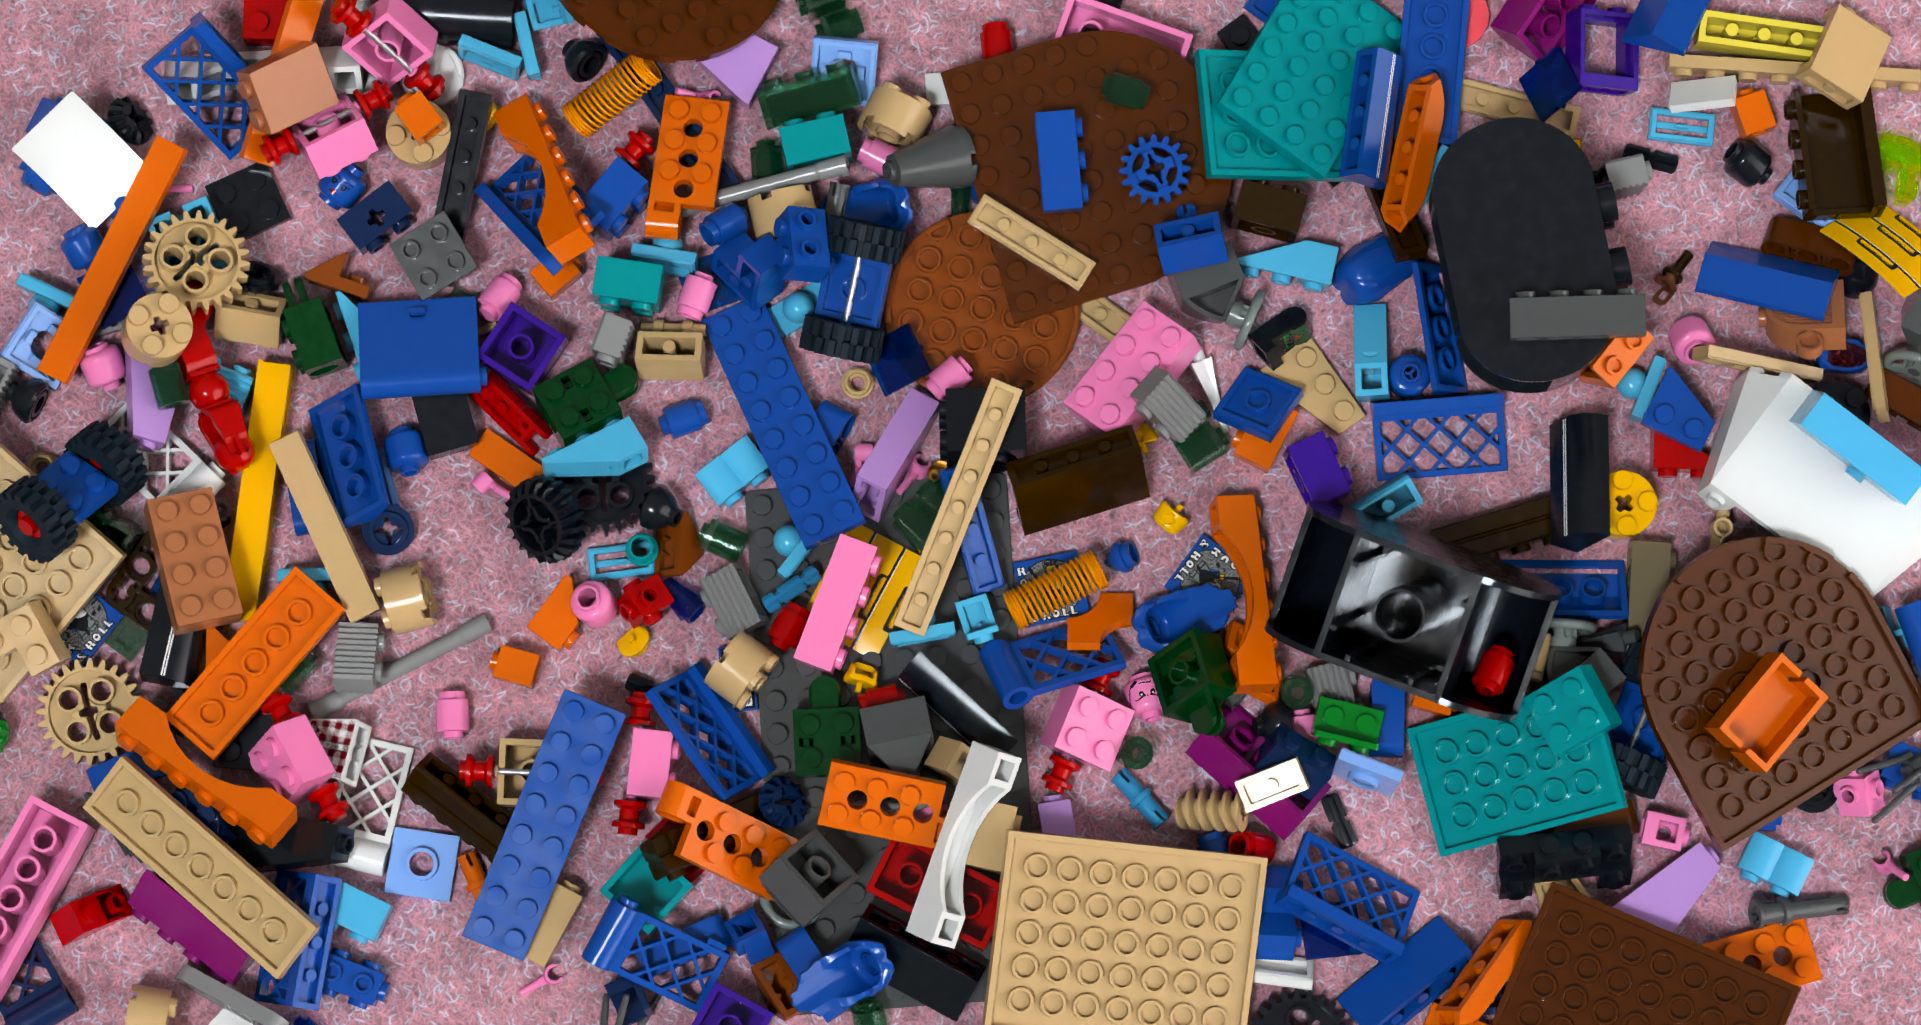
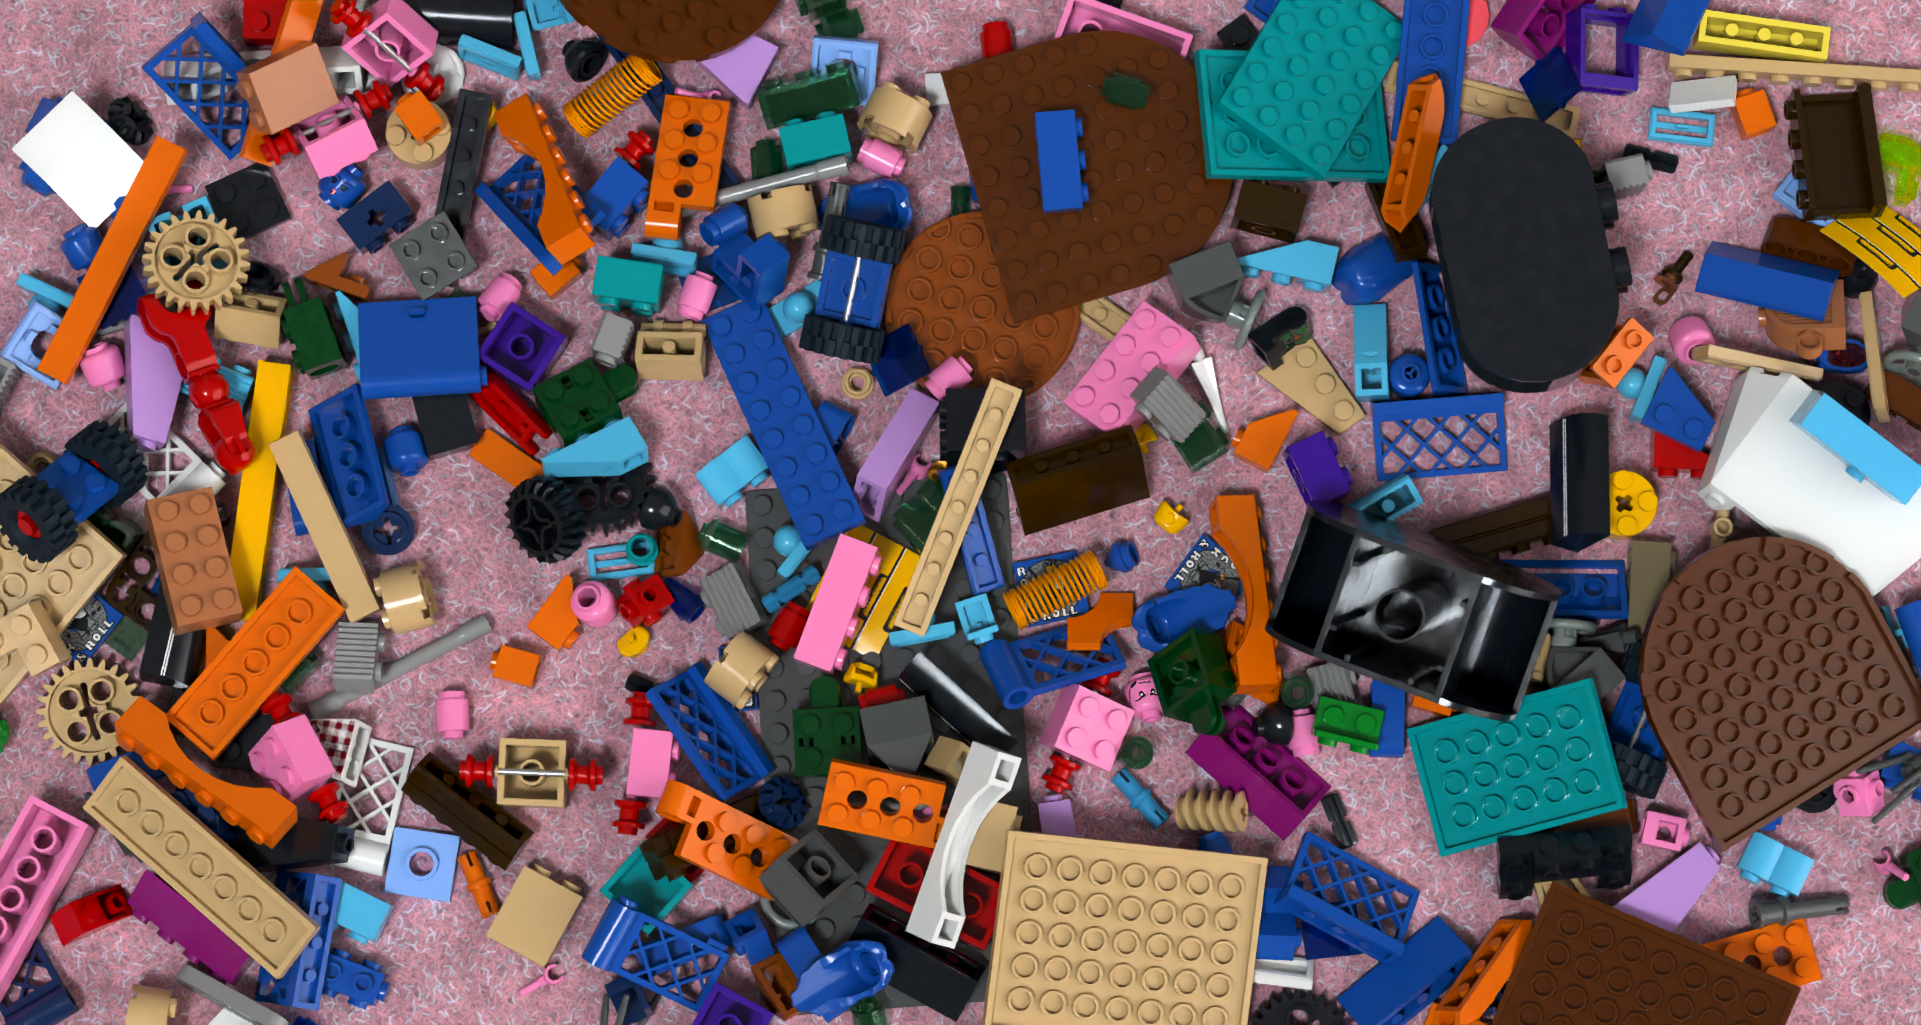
black brick [5,379,50,424] -> none
tan brick [121,293,193,368] -> none
clear green brick [148,362,190,410] -> none
blue plate [462,688,627,961] -> none
bright pink hand [471,471,510,500] -> none
blue brick [658,399,709,440] -> none
blue brick [774,206,831,283] -> none
bright pink hand [848,443,873,488] -> none
dark grey cone [882,124,978,189] -> none
tan tile [967,194,1096,292] -> none
blue gear [1119,134,1190,207] -> none
blue brick [1153,203,1229,275] -> none
blue tile [1213,366,1303,443] -> none
red brick [1228,830,1276,864] -> none
plate [1234,756,1310,813] -> none
dark blue brick [1255,724,1336,800] -> none
light blue piece [1332,748,1404,797] -> none
blue brick [1339,47,1404,190] -> none
red brick [1472,645,1515,697] -> none
dark grey brick [1508,288,1647,341] -> none
teal brick [1524,664,1623,757] -> none
orange piece [1704,652,1829,773] -> none
black head [1723,139,1773,188] -> none
tan panel [1794,4,1892,110] -> none

